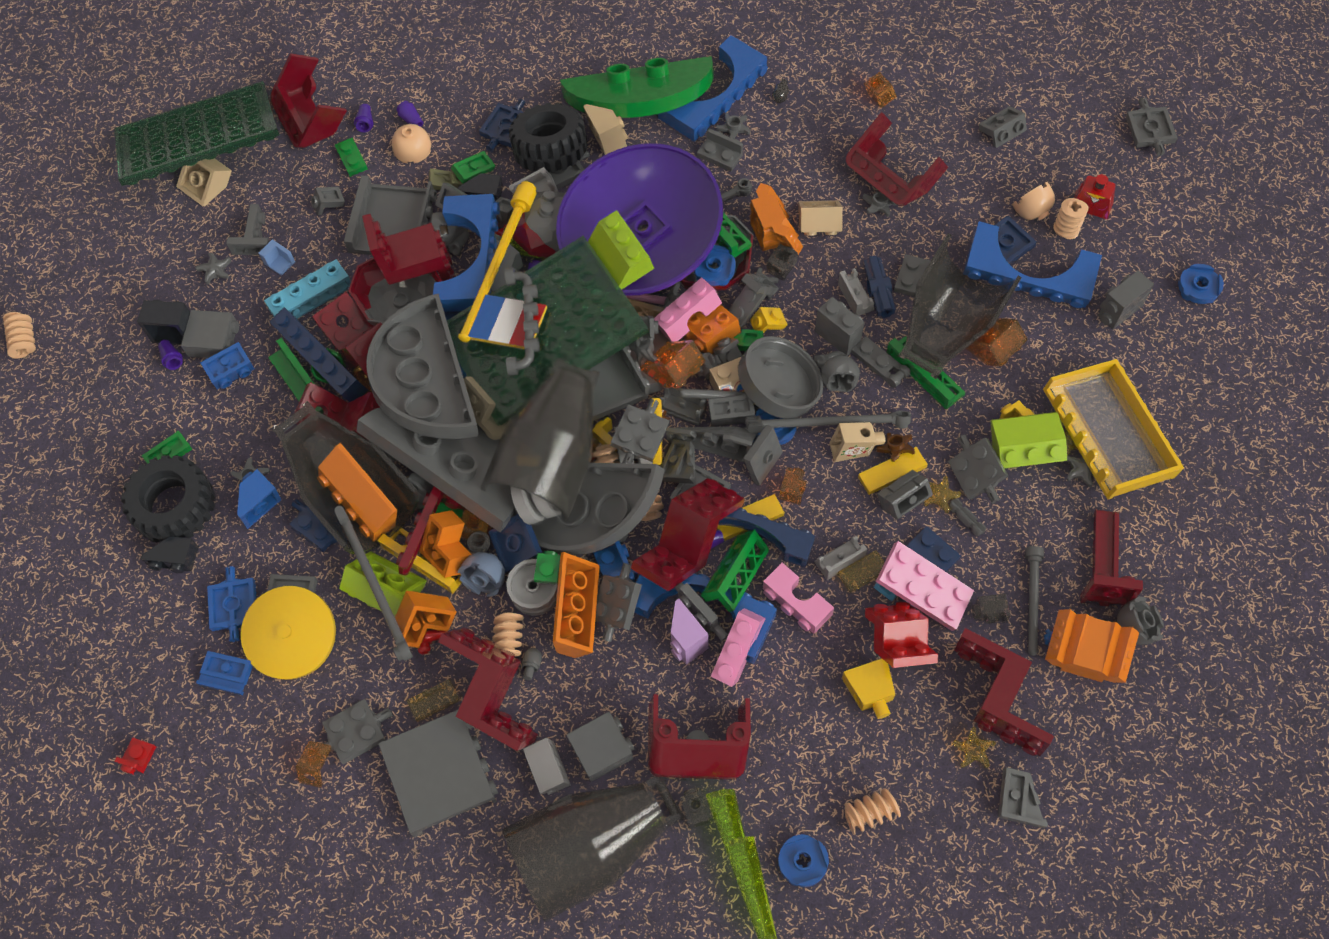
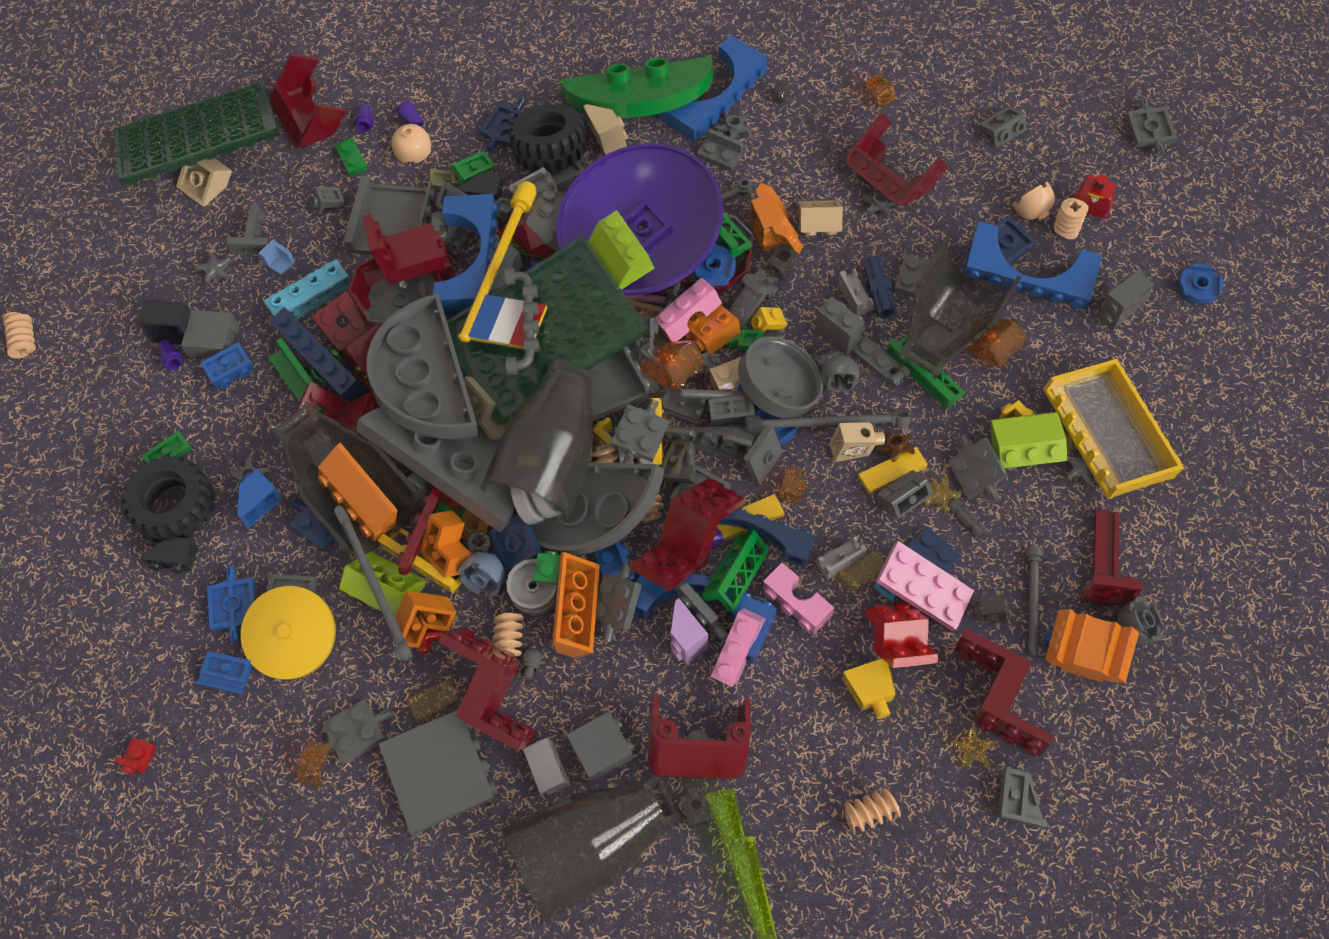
dark grey bracket [713,337,742,365] -> none
blue plate [778,834,829,887] -> none

